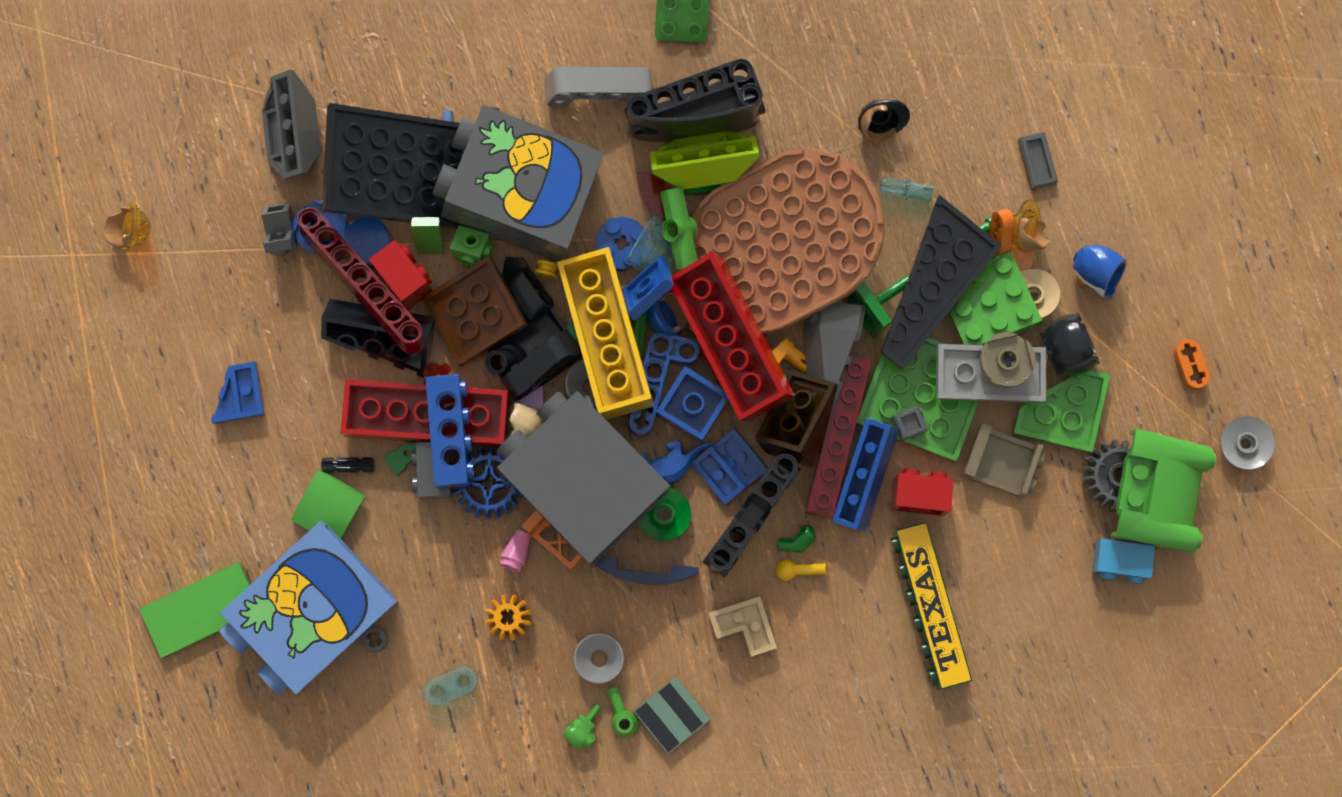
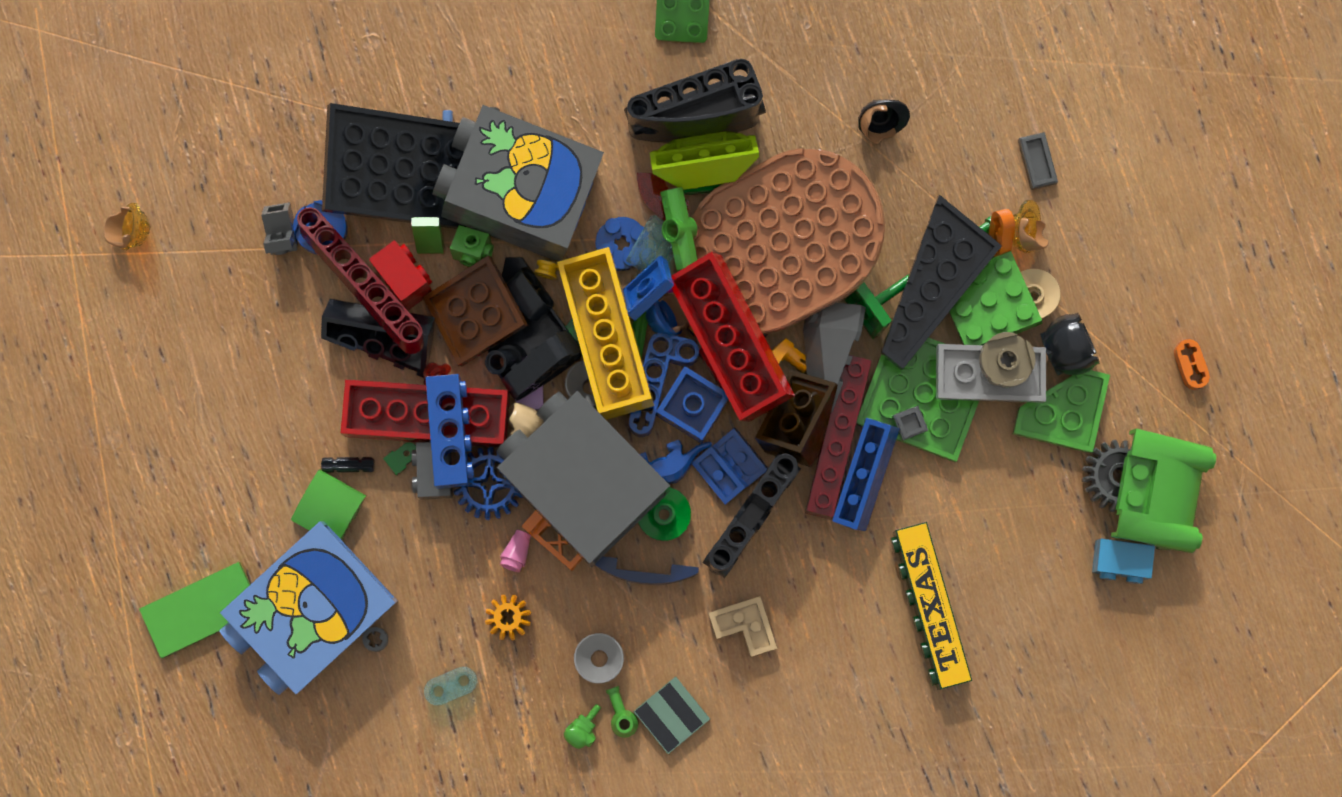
blue wing [211,361,265,424] -> none
dark grey wedge [262,70,321,180] -> none
blue head [342,217,392,269] -> none
light grey beam [545,67,653,107] -> none
yellow bar [775,559,827,581] -> none
green arm [778,525,816,553] -> none
clear light blue axle [879,177,934,202] -> none
red brick [890,469,954,516] -> none
dark tan panel [961,423,1045,498] -> none
blue piece [1073,245,1127,300] -> none
light grey dish [1220,416,1275,470] -> none

